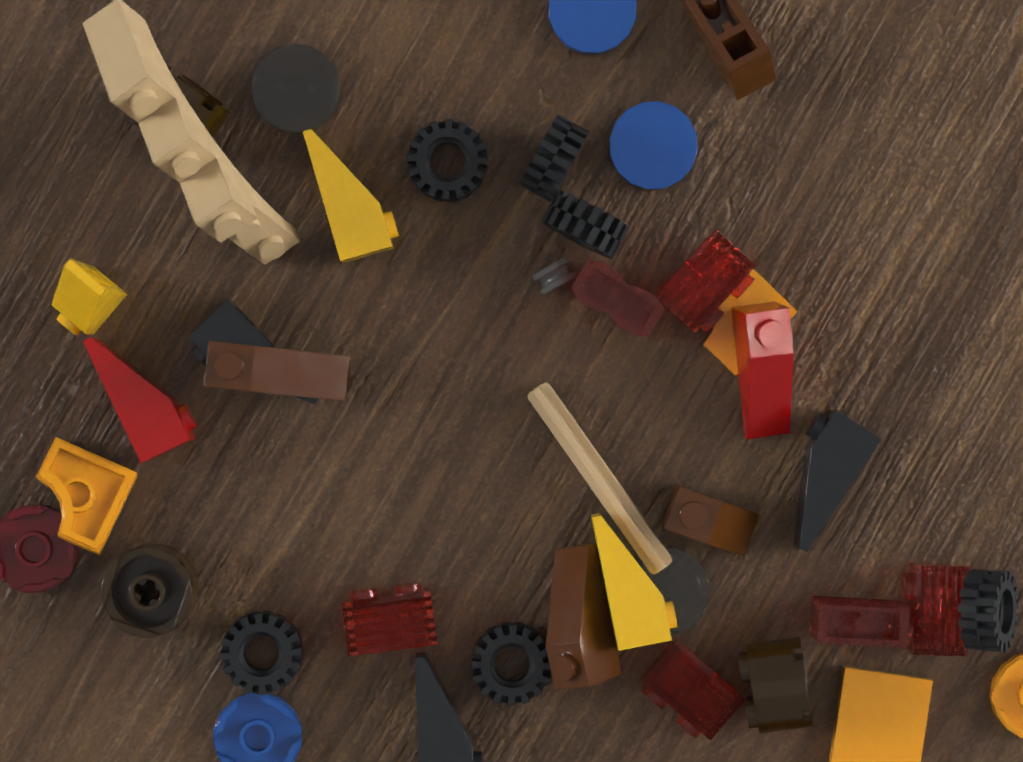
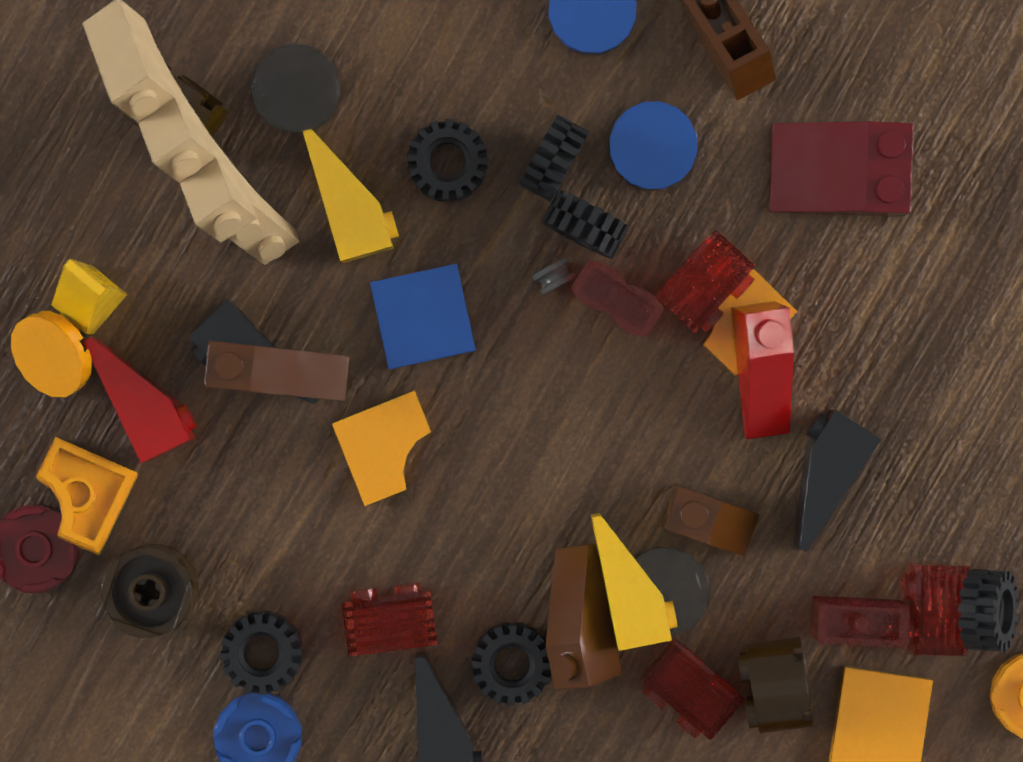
tan axle [528,382,672,574] -> none
none -> light orange tile [11,311,92,398]
none -> light orange tile [332,391,431,506]
none -> blue tile [370,264,476,370]
none -> dark red slope [769,121,914,217]

